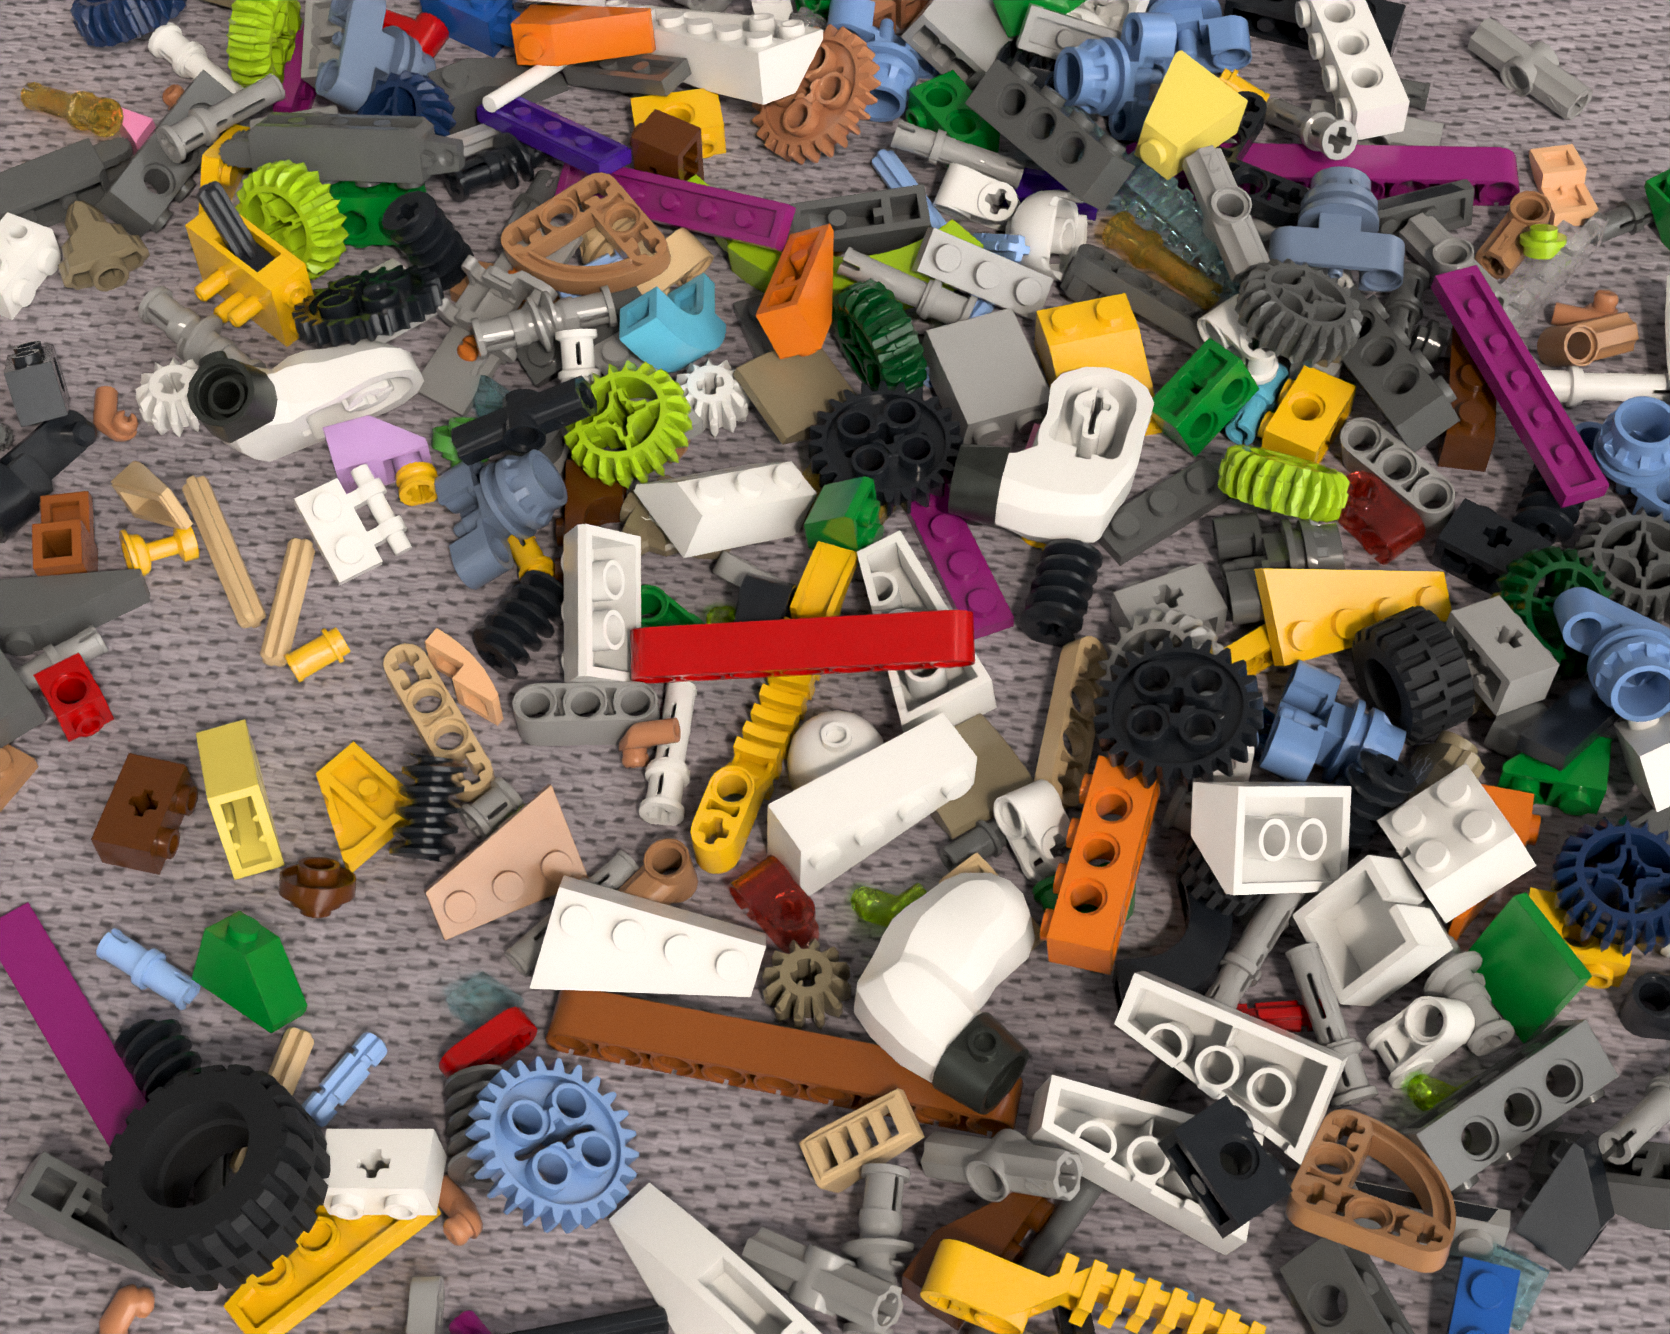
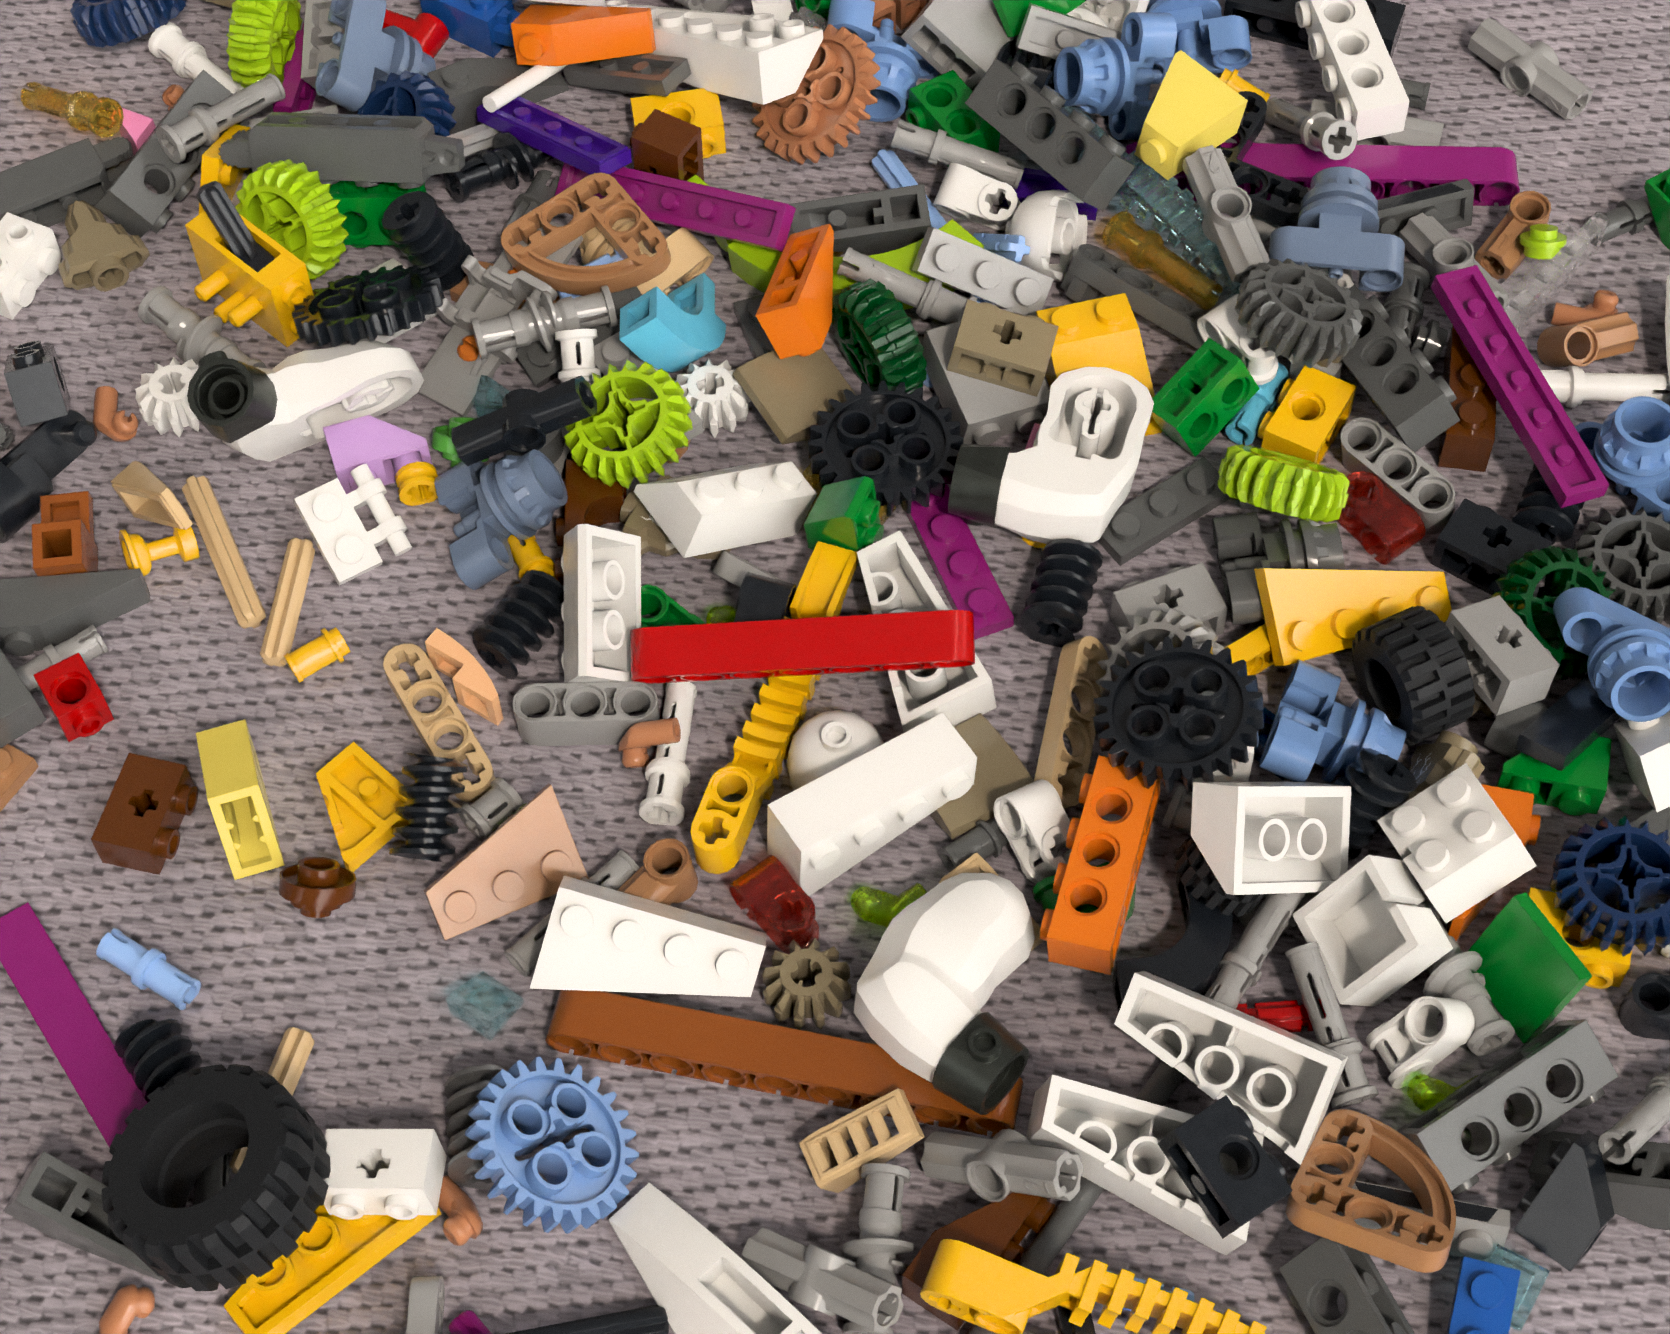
green slope [192,911,308,1034] -> none
light blue axle [301,1032,387,1127] -> none
red beam [439,1007,537,1079] -> none
light nougat slope [1529,144,1599,228] -> none
none -> dark tan brick [947,299,1059,397]

